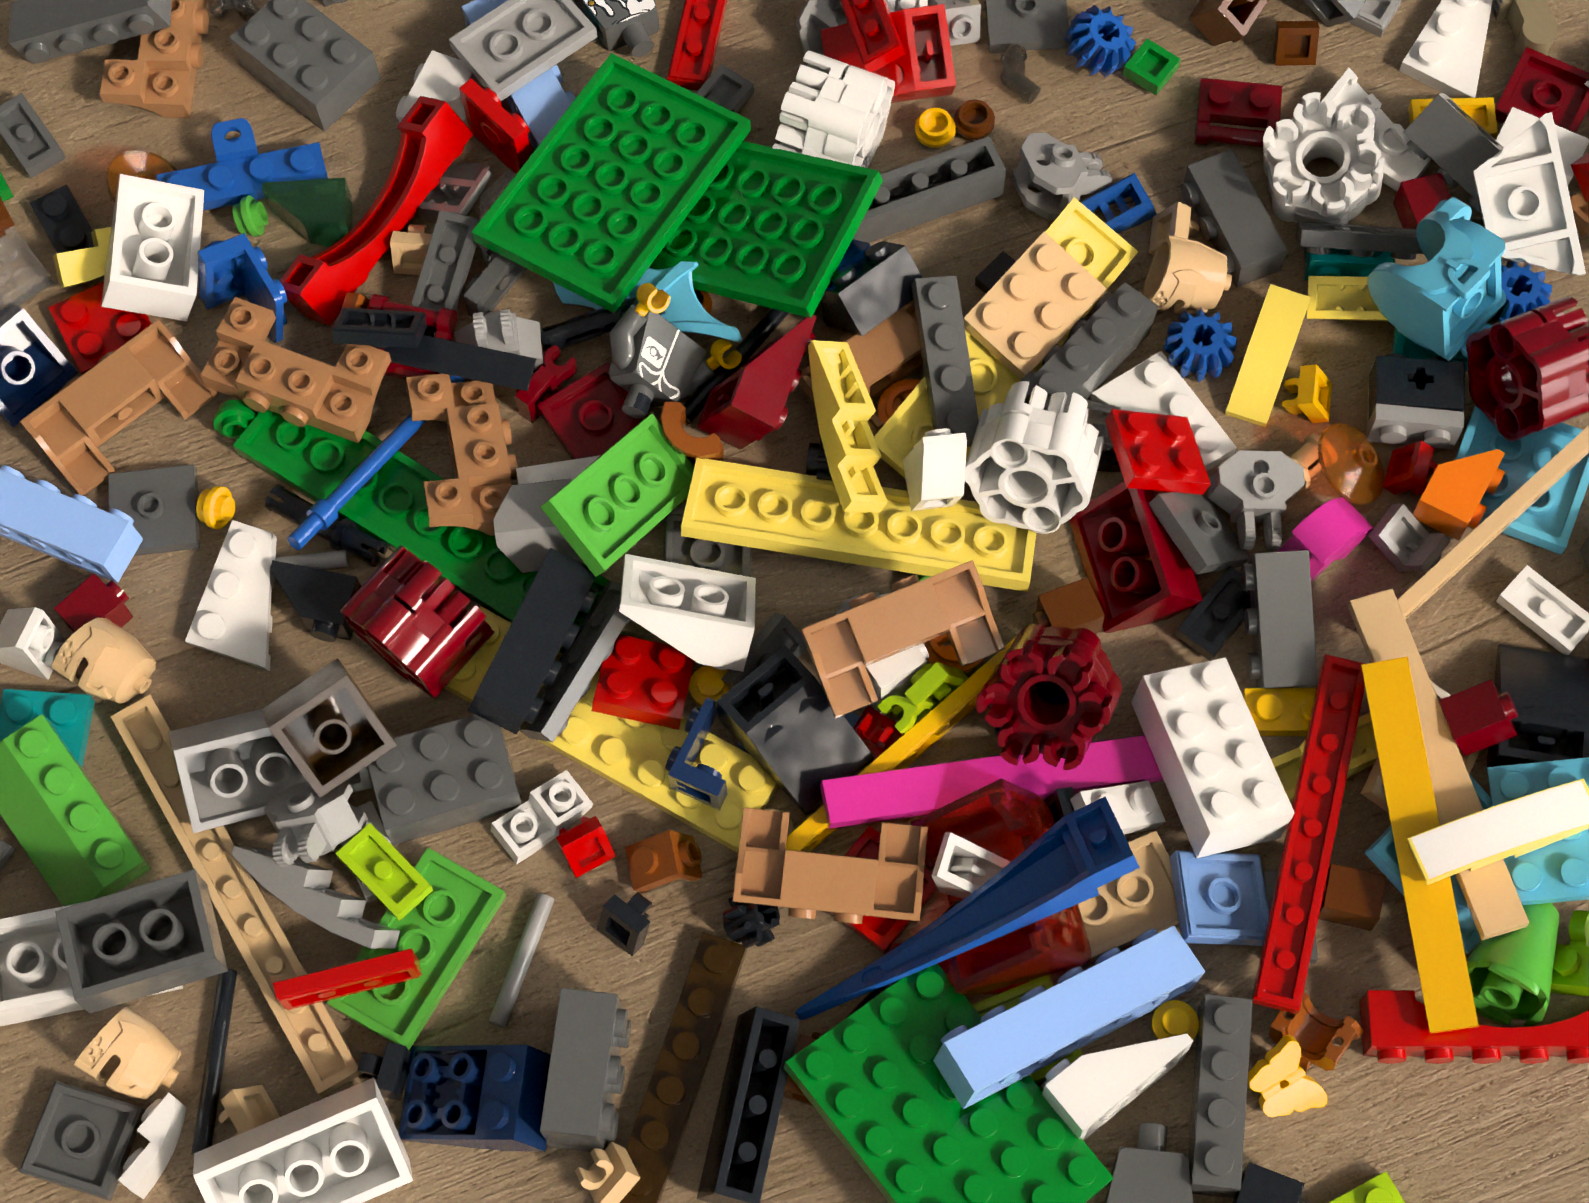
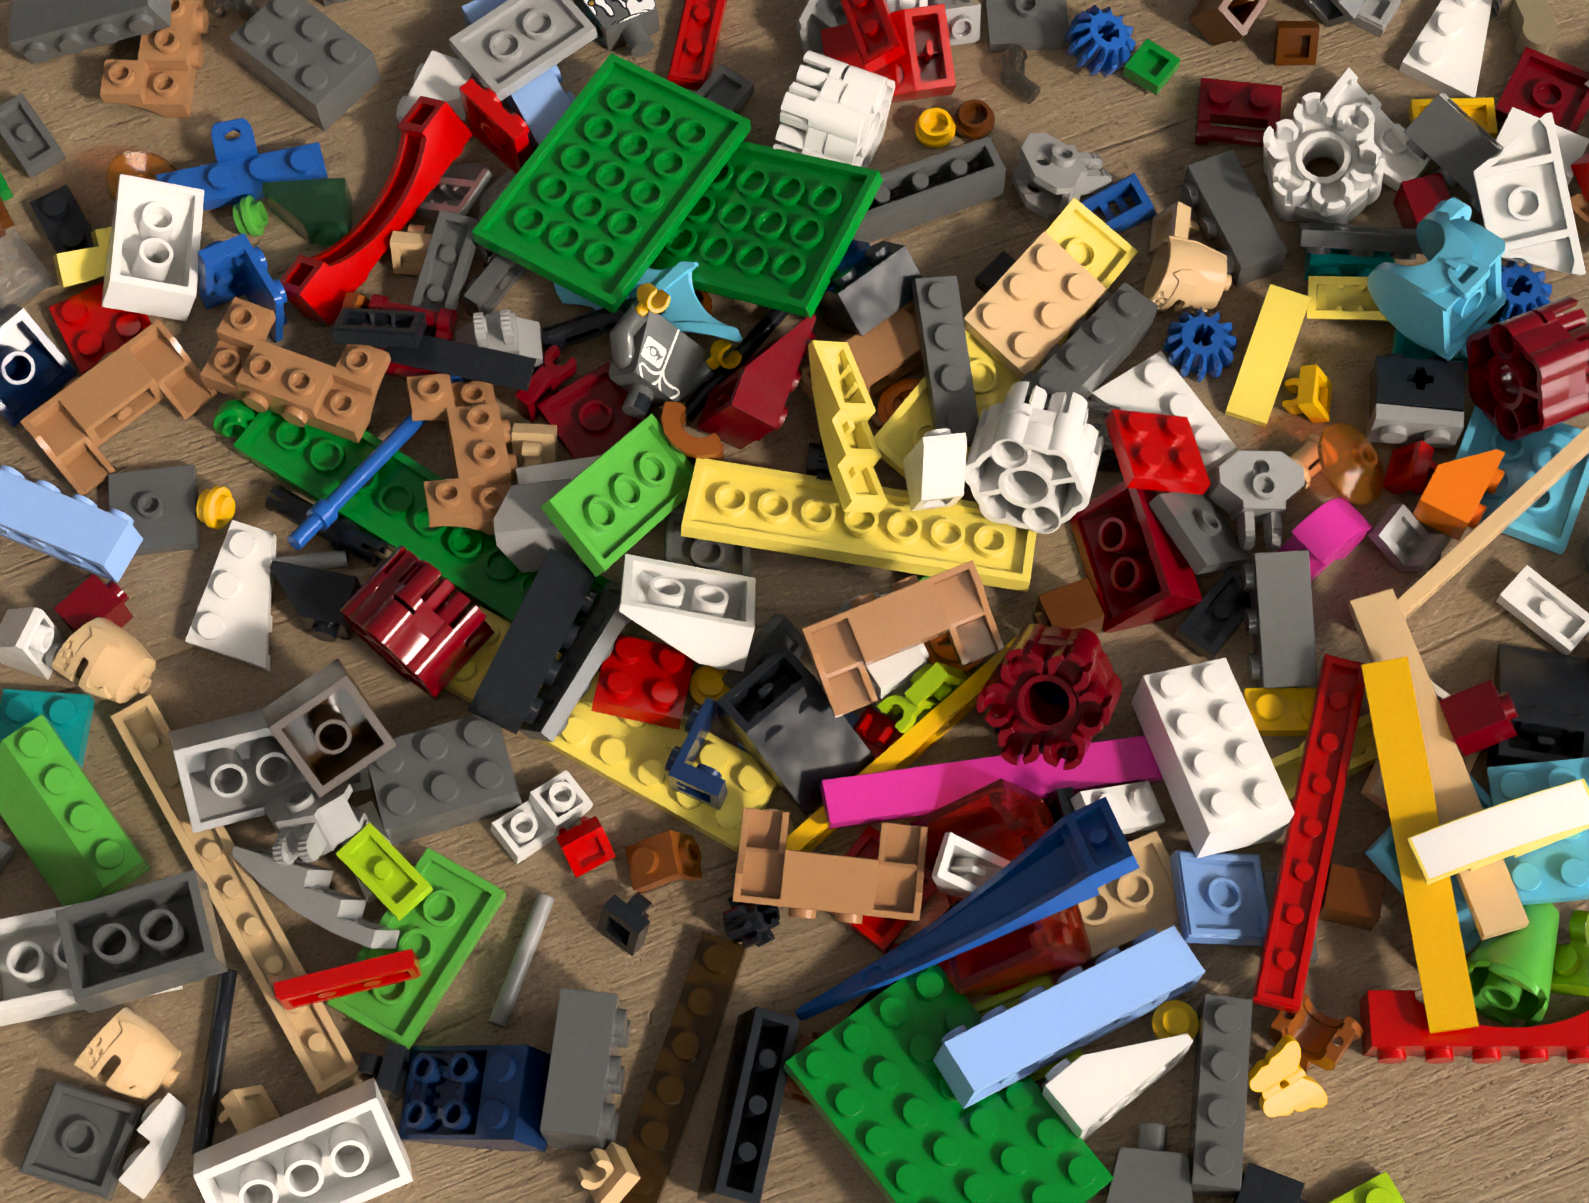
none -> tan tile [511,423,558,468]

